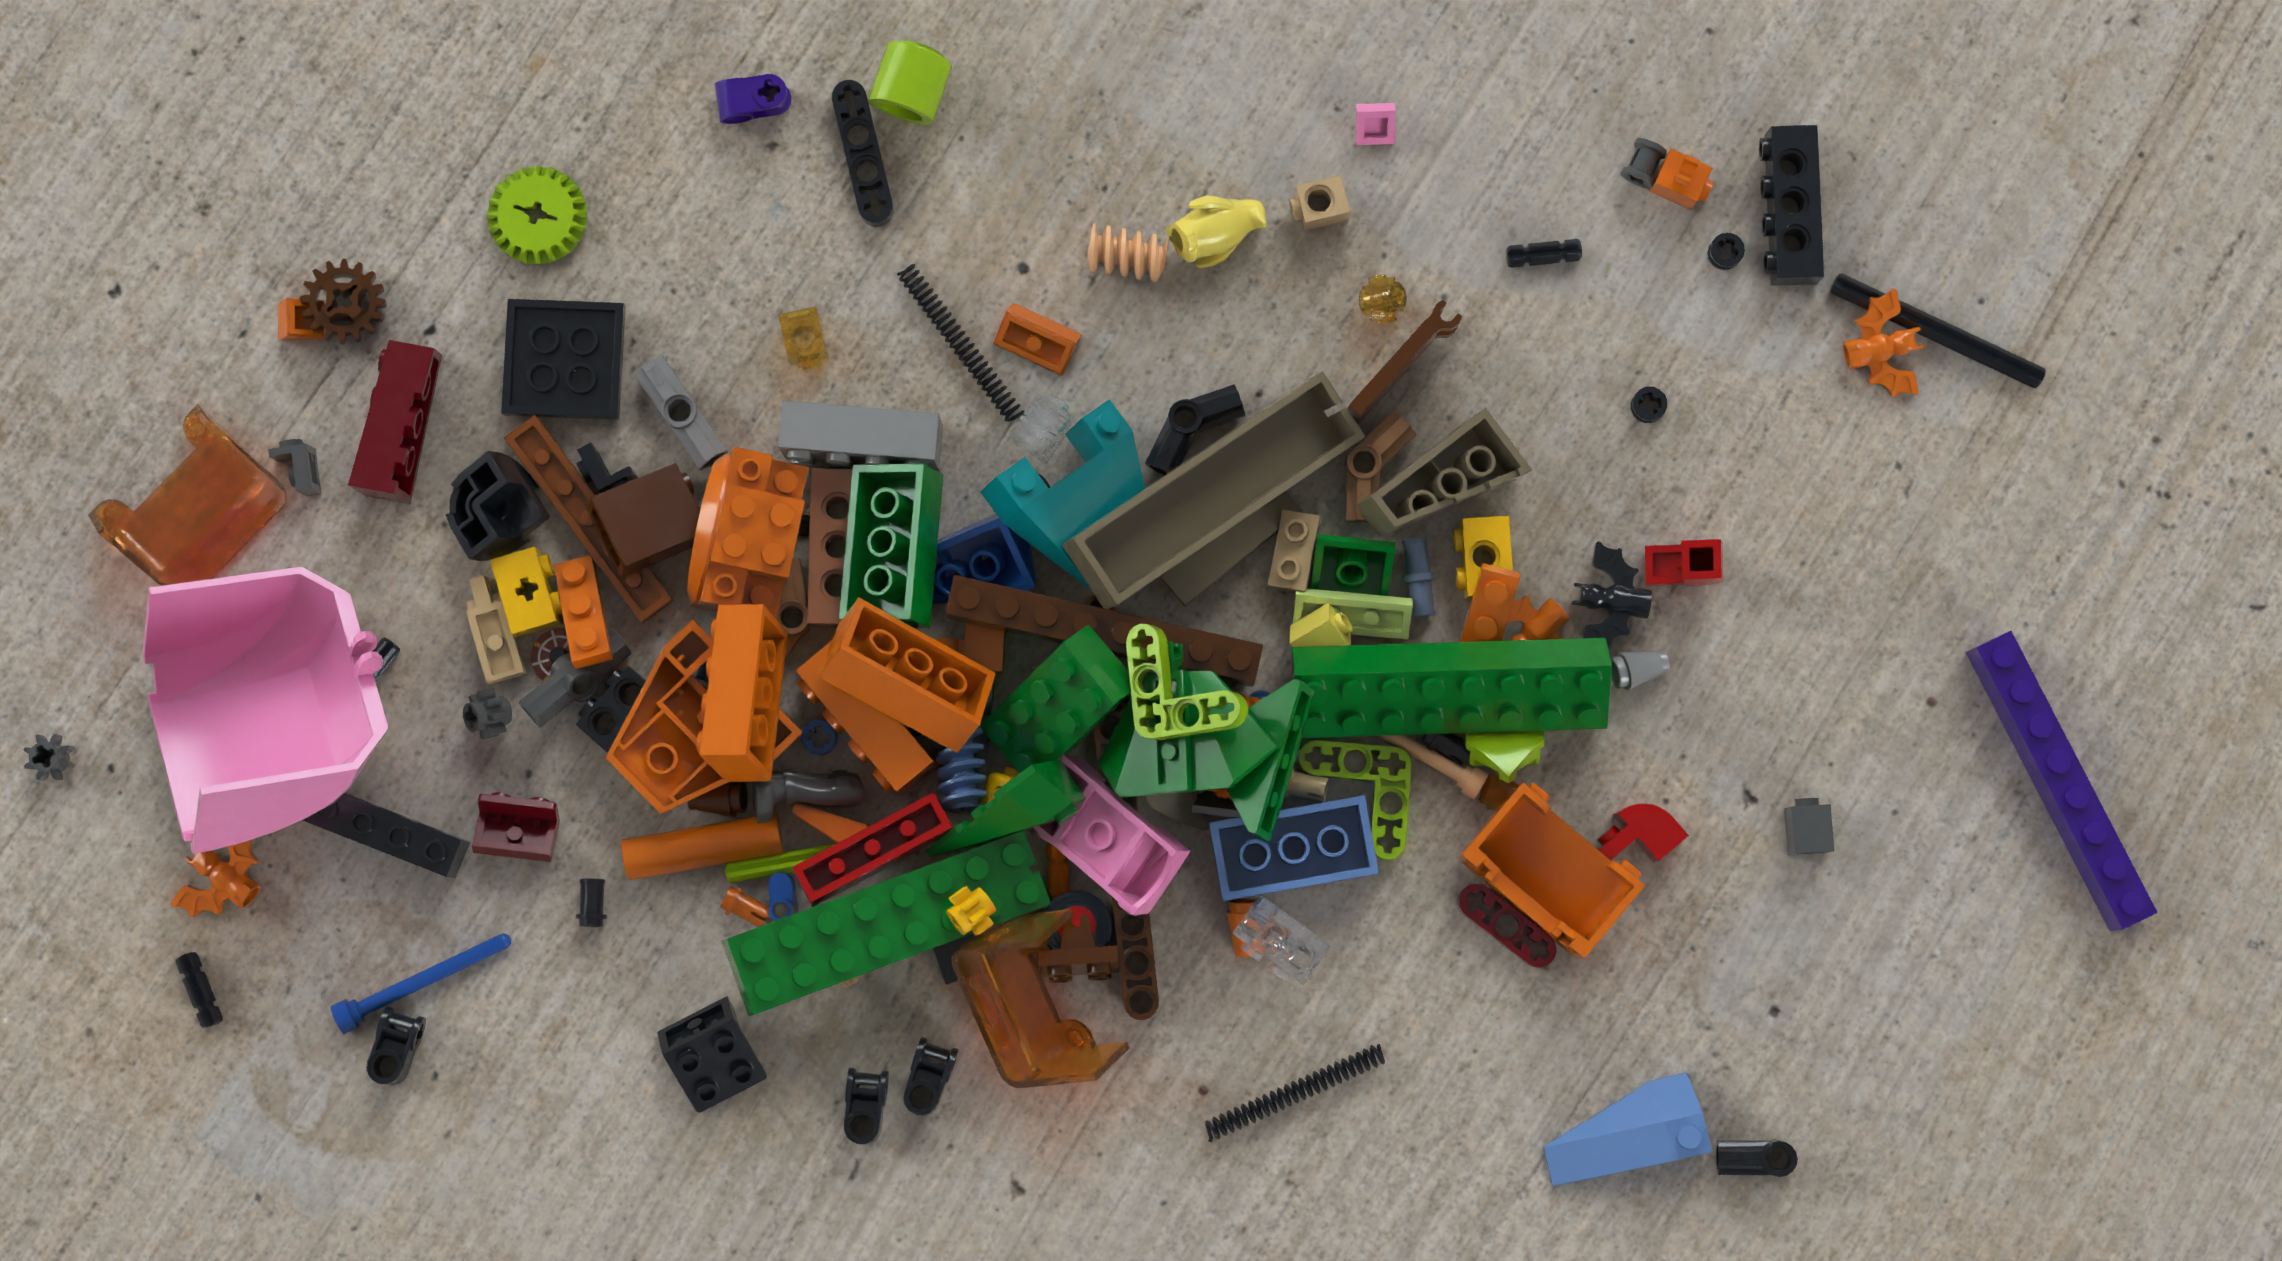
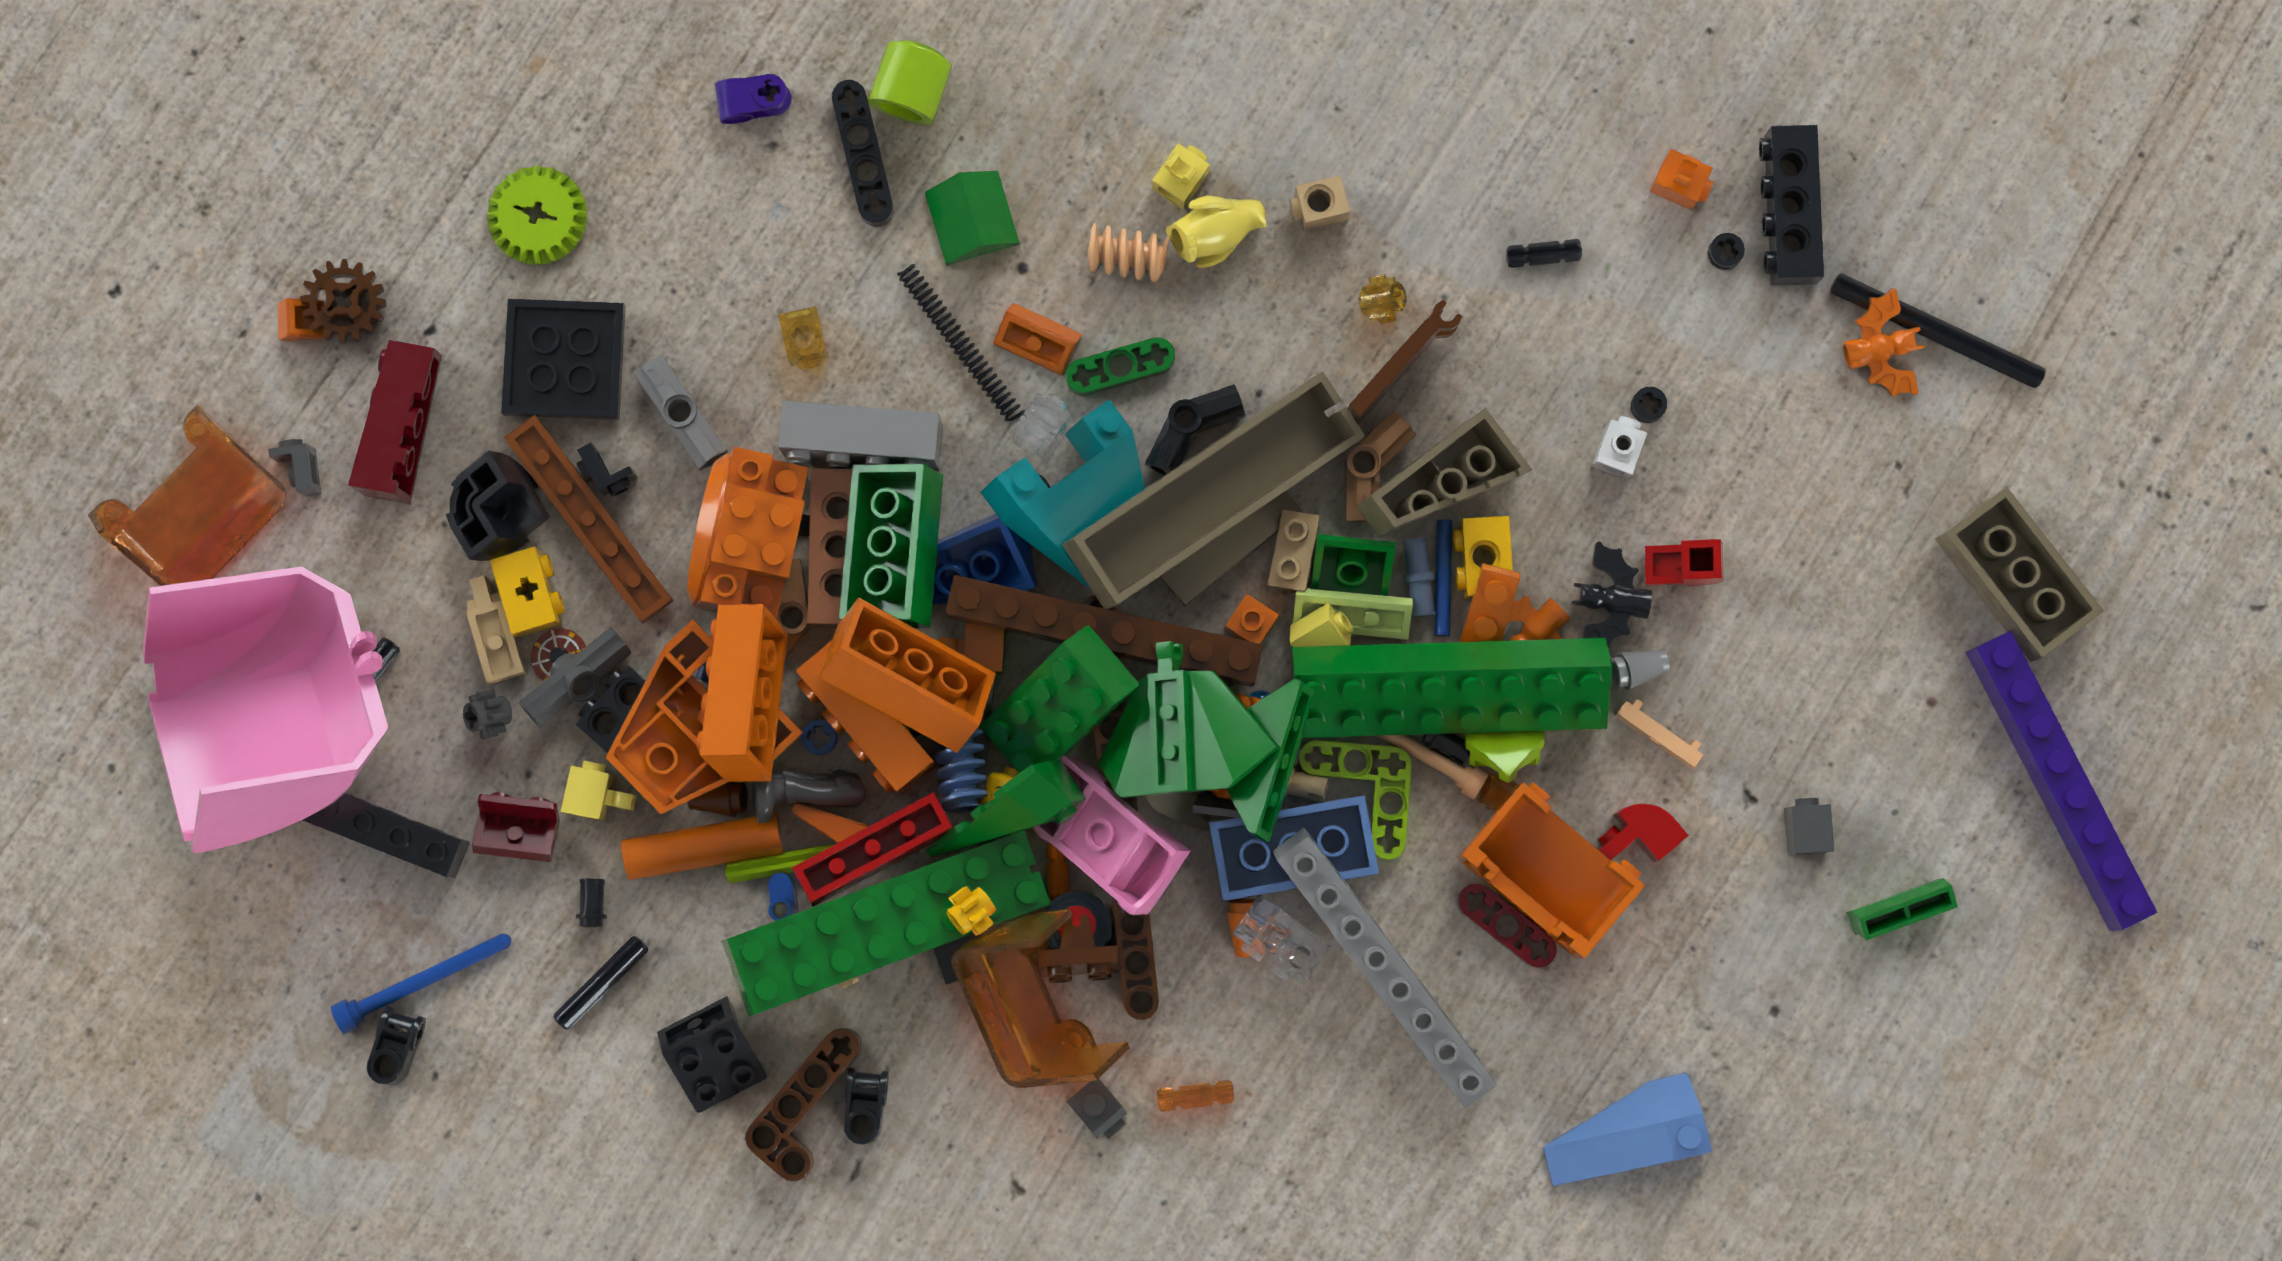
dark grey gear [23,734,75,781] -> none
orange animal [170,839,261,917] -> none
black axle [175,952,223,1028] -> none
orange plate [554,555,613,669] -> none
reddish brown brick [587,463,701,578] -> none
orange pin [720,886,769,927] -> none
black piece [903,1037,959,1116] -> none
lime beam [1126,624,1248,740] -> none
black piece [1205,1044,1385,1143] -> none
bright pink plate [1355,103,1396,145] -> none
dark grey bush [1620,138,1667,188] -> none
black piece [1716,1139,1798,1177] -> none
none -> black axle [553,936,648,1030]
none -> light yellow brick [560,760,637,821]
none -> reddish brown beam [745,1028,862,1181]
none -> green slope [925,171,1020,266]
none -> green beam [1066,337,1175,396]
none -> dark grey bracket [1067,1076,1127,1139]
none -> light yellow brick [1152,143,1210,210]
none -> clear orange axle [1157,1080,1234,1112]
none -> orange brick [1224,593,1279,644]
none -> light grey brick [1273,827,1497,1109]
none -> blue bar [1435,519,1452,637]
none -> white brick [1591,416,1647,480]
none -> light nougat piece [1614,699,1704,769]
none -> green piece [1847,878,1958,941]
none -> dark tan brick [1935,487,2104,662]

